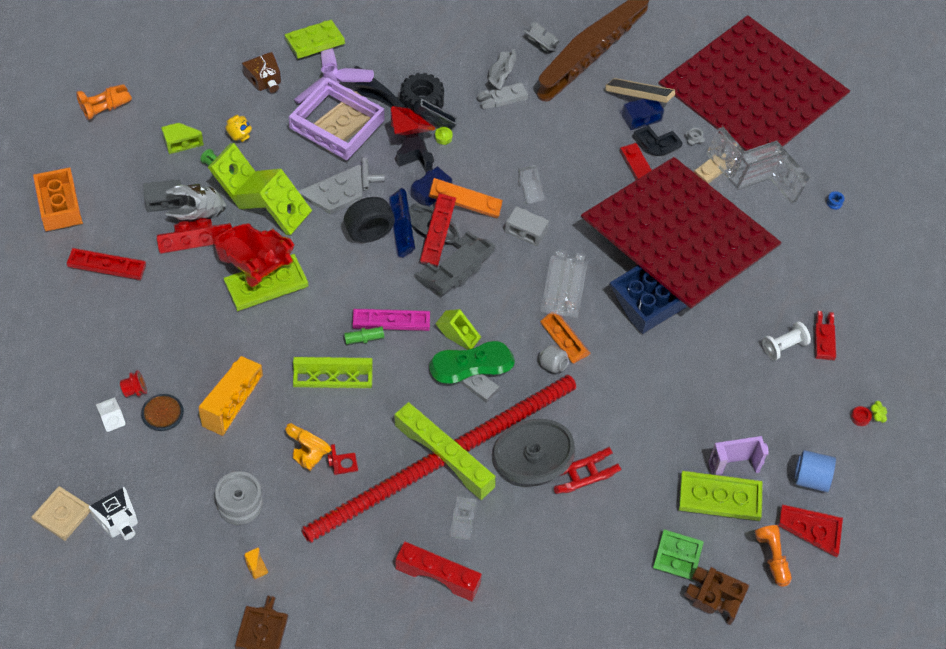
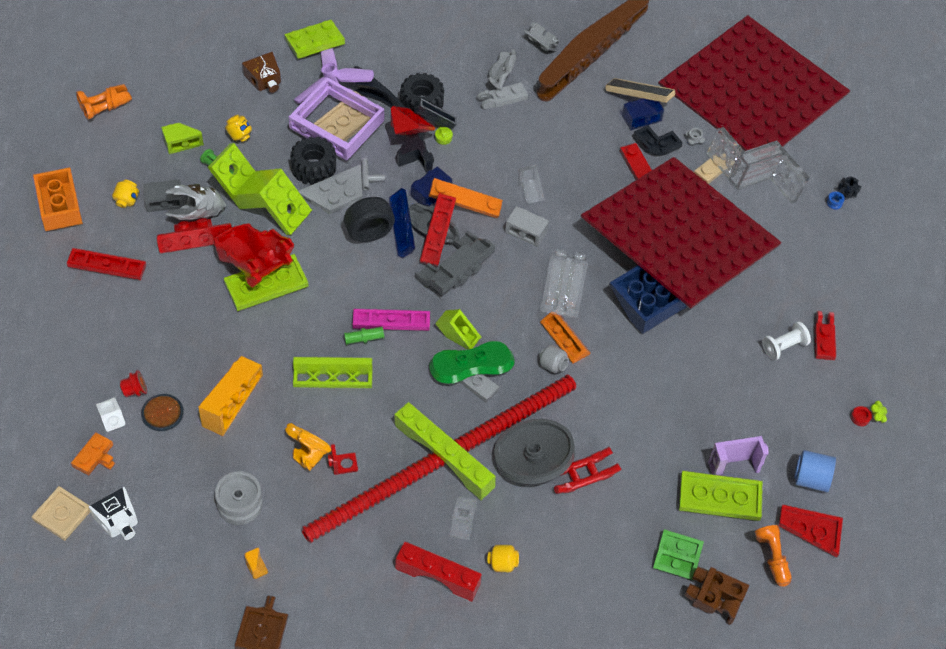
none -> orange plate [71,432,115,476]
none -> yellow head [112,179,139,208]
none -> black tyre [290,136,336,185]
none -> yellow head [487,544,519,572]
none -> black gear [837,176,862,199]

